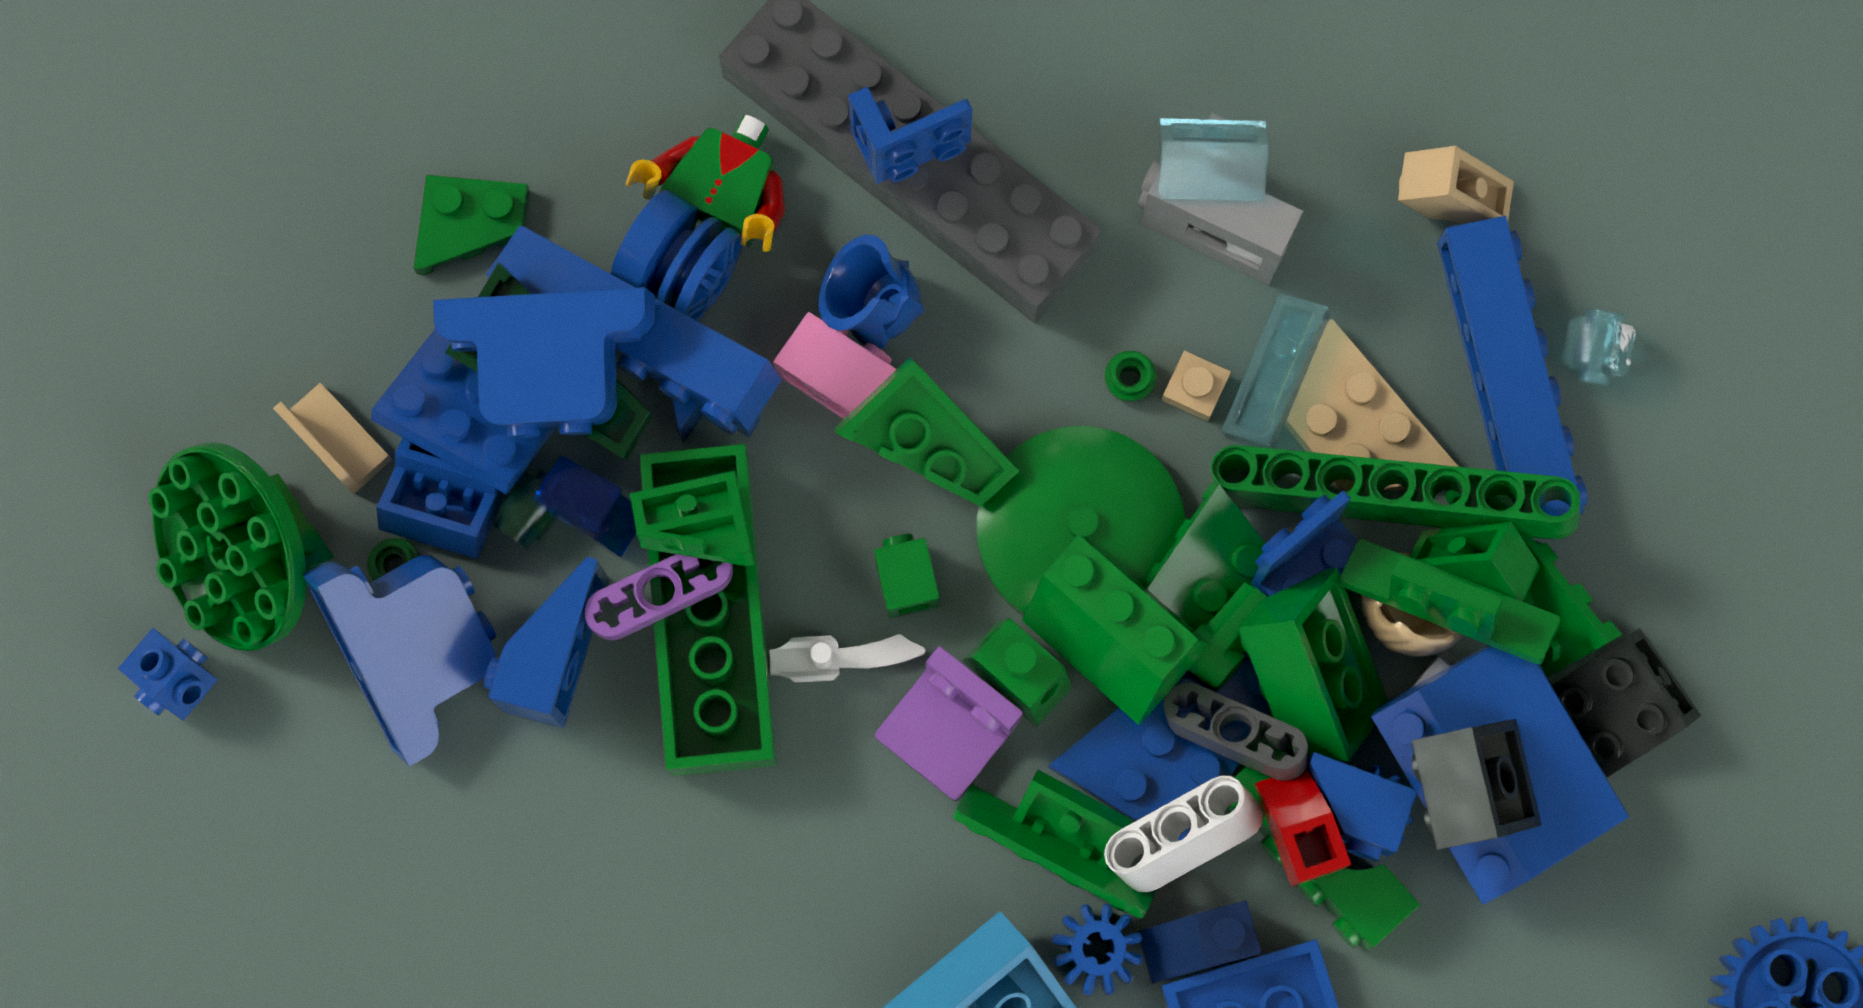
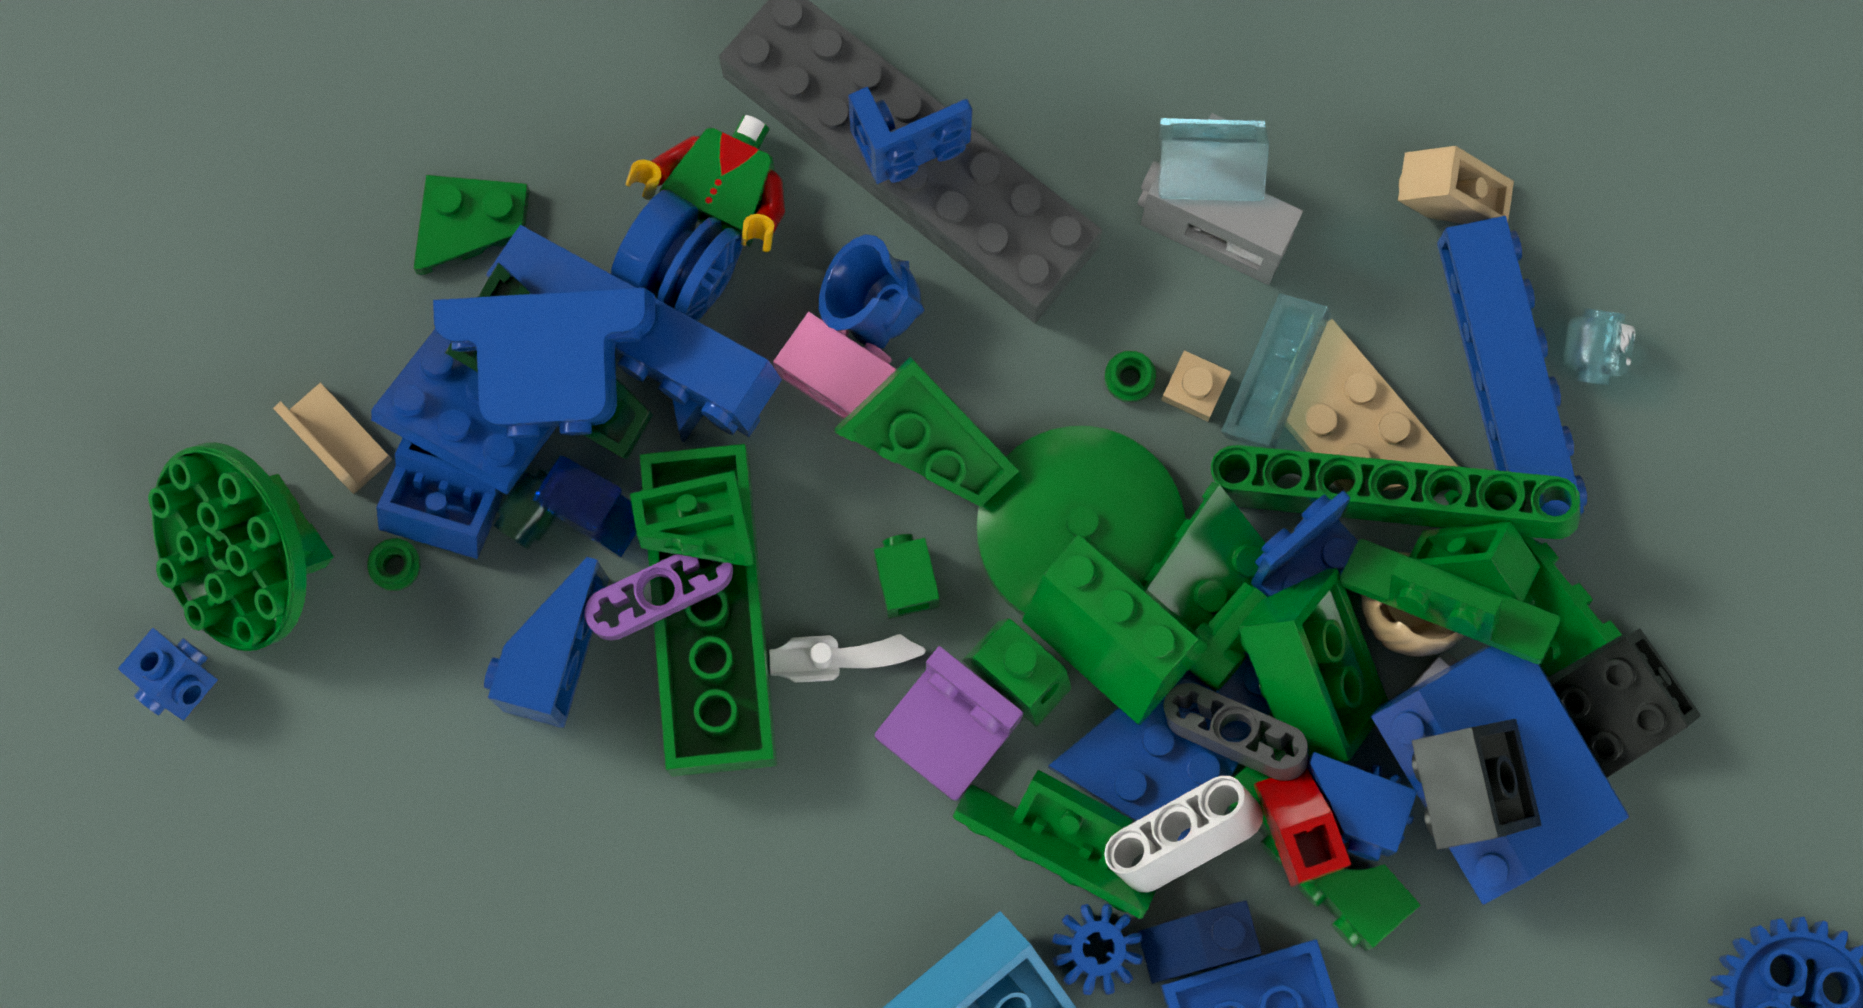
brick [303,555,496,767] -> none

